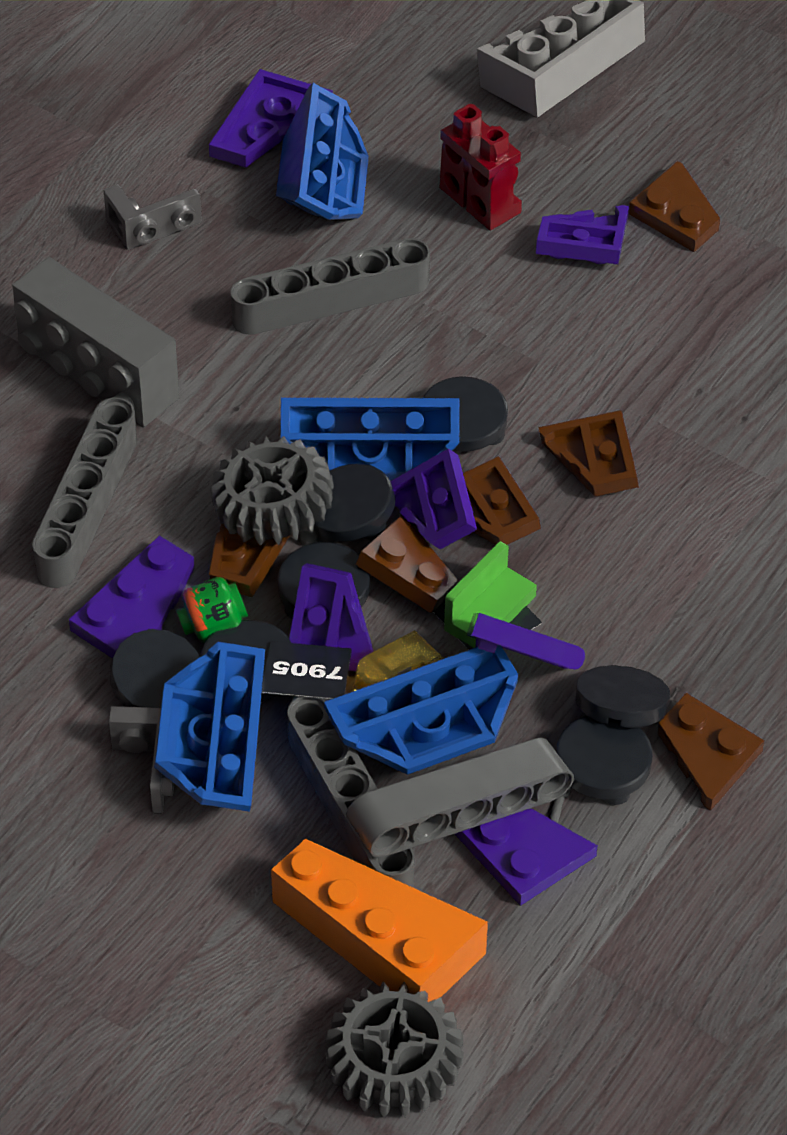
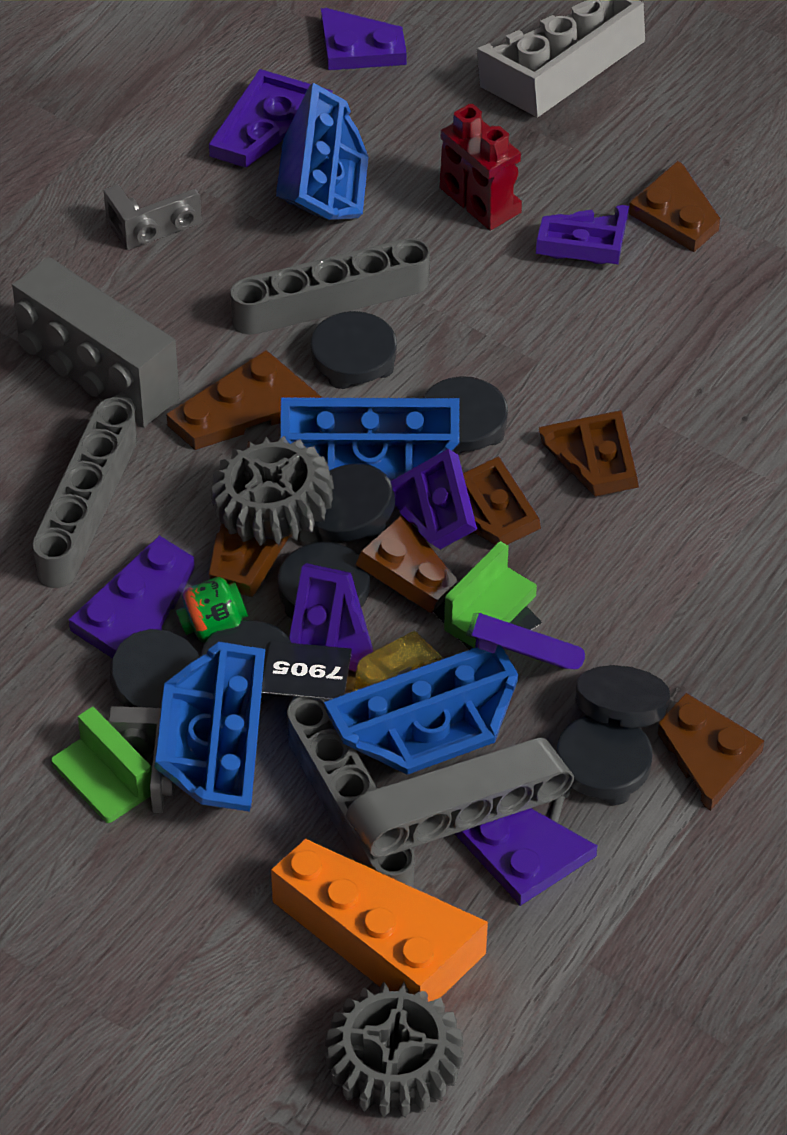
none -> bright green panel [52,707,152,823]
none -> reddish brown wing [166,350,323,450]
none -> black tile [311,311,397,389]
none -> dark purple wing [321,8,407,70]

